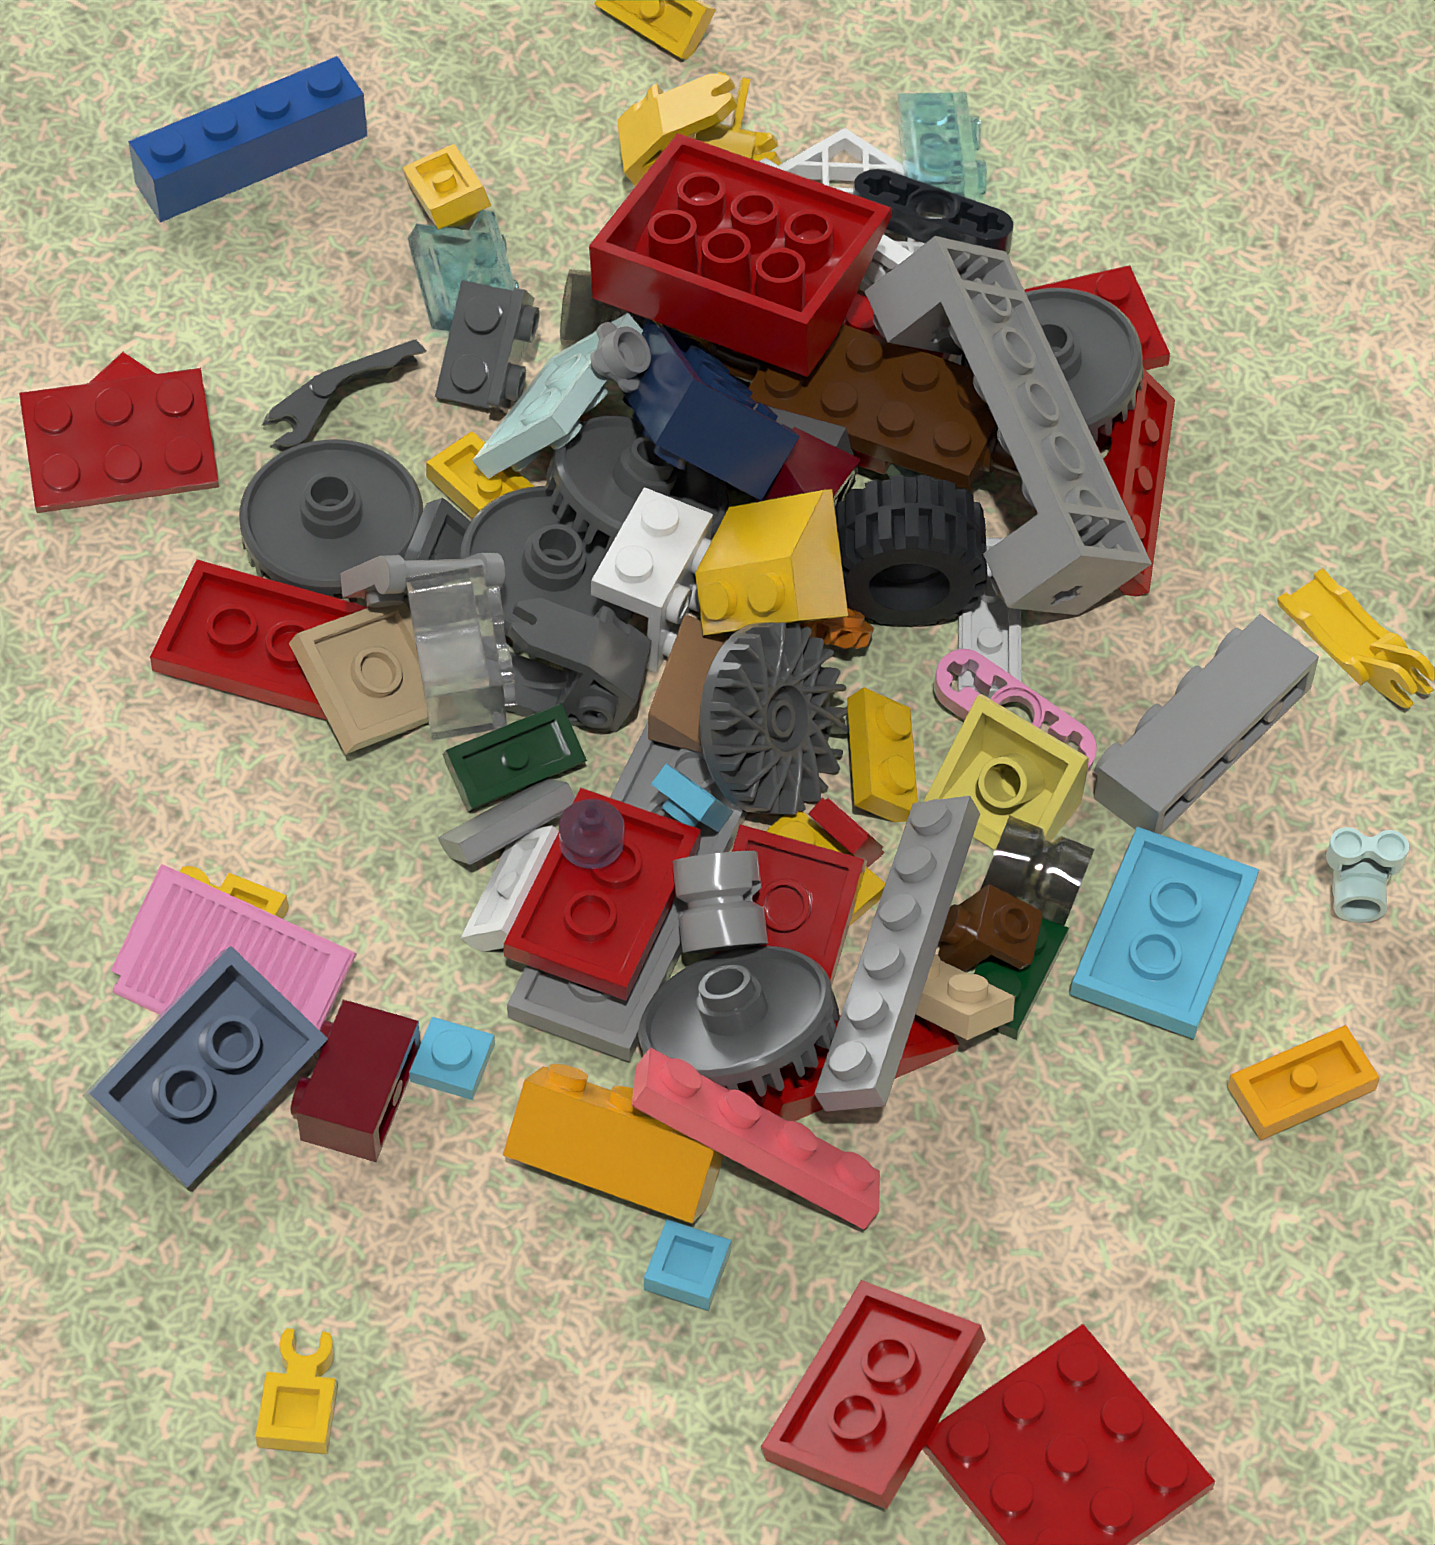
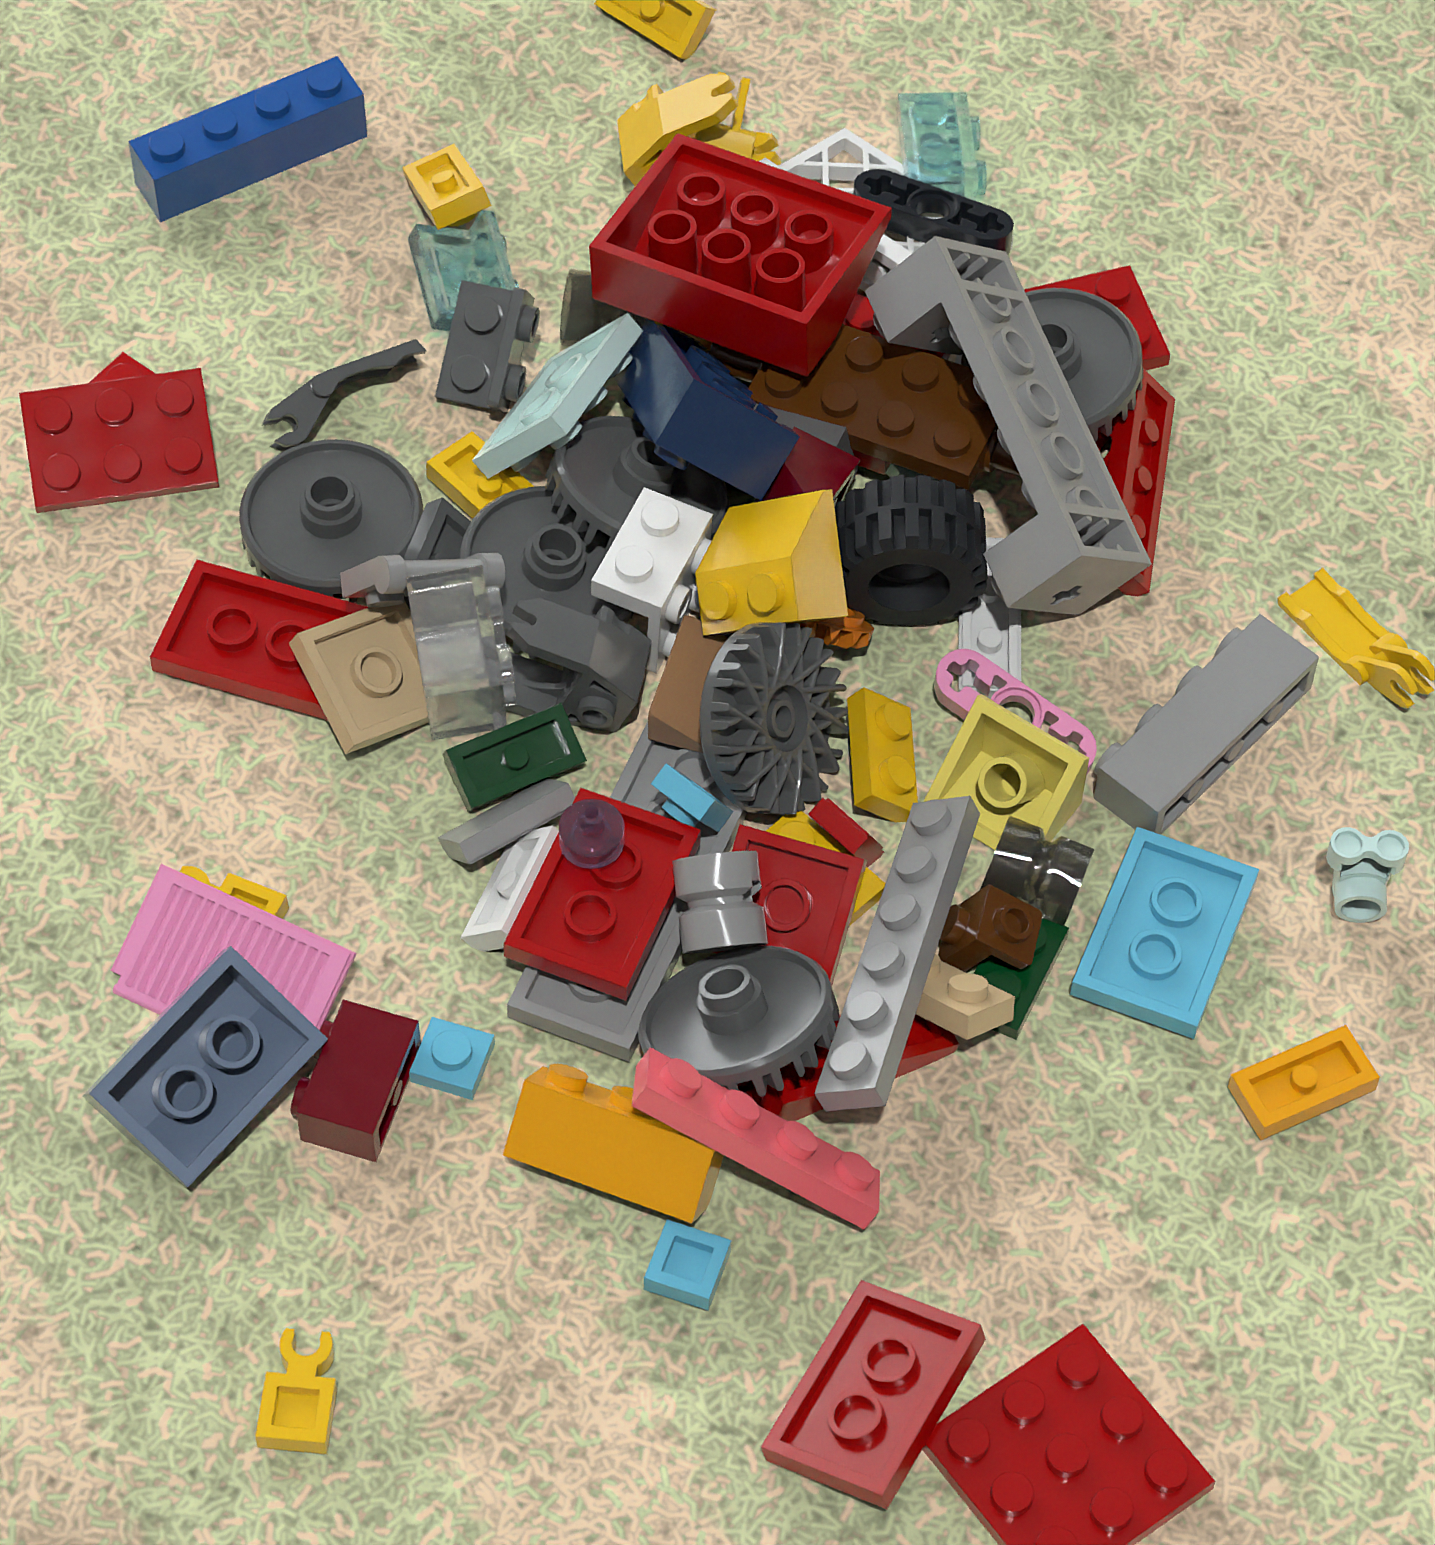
light grey plate [590,322,651,393] -> none

